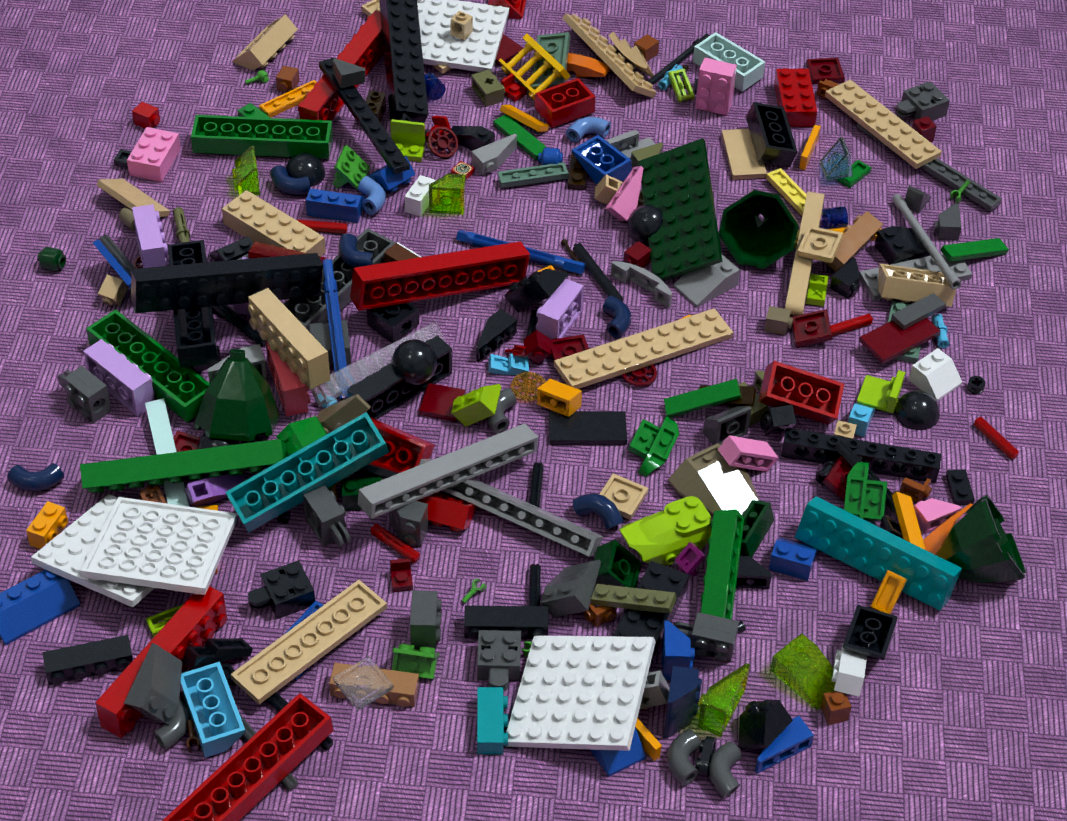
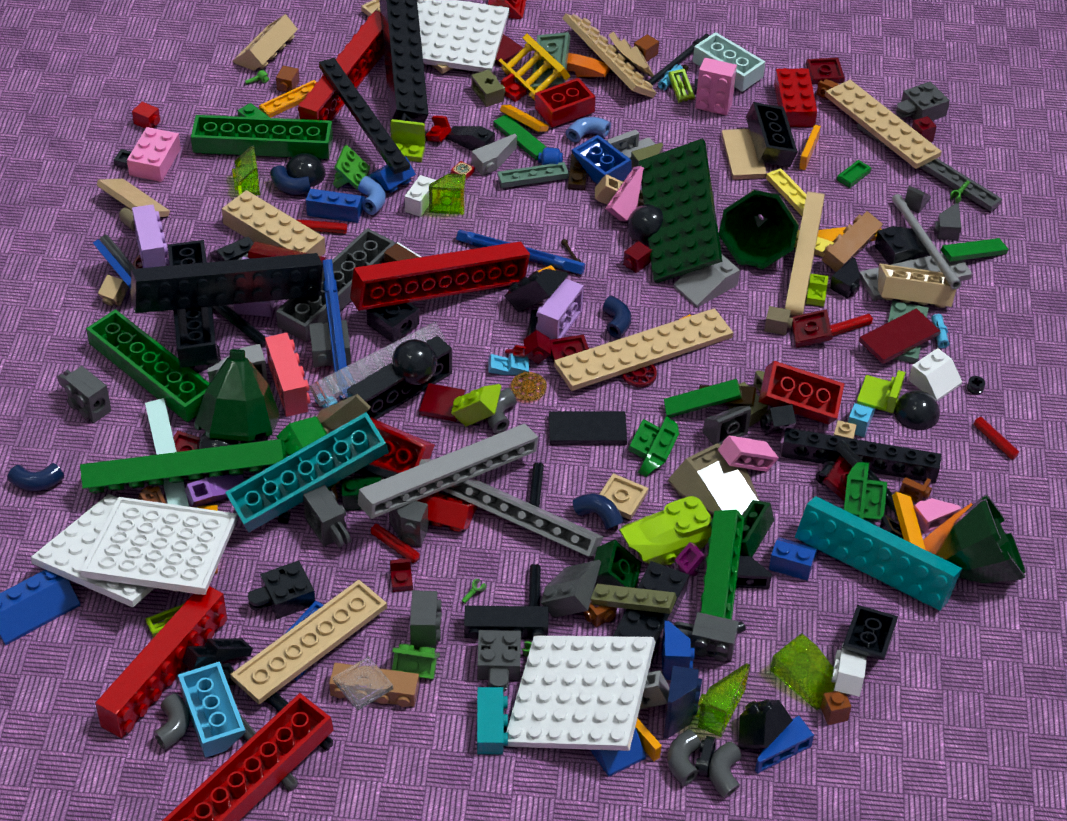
light orange brick [26,501,69,549] -> none
dark green head [37,247,66,272] -> none
black brick [42,635,133,685] -> none
lavender brick [83,339,155,416] -> none
dark grey slope [124,643,182,725] -> none
olive pin [173,207,190,243] -> none
reddish brown hand [186,720,201,753] -> none
tan brick [248,288,330,389] -> none
dark grey slope [333,58,366,88] -> none
dark blue cylinder [338,233,373,268] -> none
dark brown brick [365,90,386,123] -> none
clear blue piece [425,73,446,100] -> none
dark red wheel [427,127,458,158] -> none
tan brick [450,11,473,40] -> none
black slope [476,309,517,362] -> none
light orange brick [537,379,582,417] -> none
black axle [572,243,624,301] -> none
light grey slope [611,261,672,308] -> none
tan plate [797,226,843,263] -> none
clear light blue slope [819,137,852,181] -> none
clear blue piece [822,206,848,229] -> none
light orange tile [870,570,907,614] -> none
dark grey tile [891,293,946,330] -> none
black plate [945,469,975,505] -> none

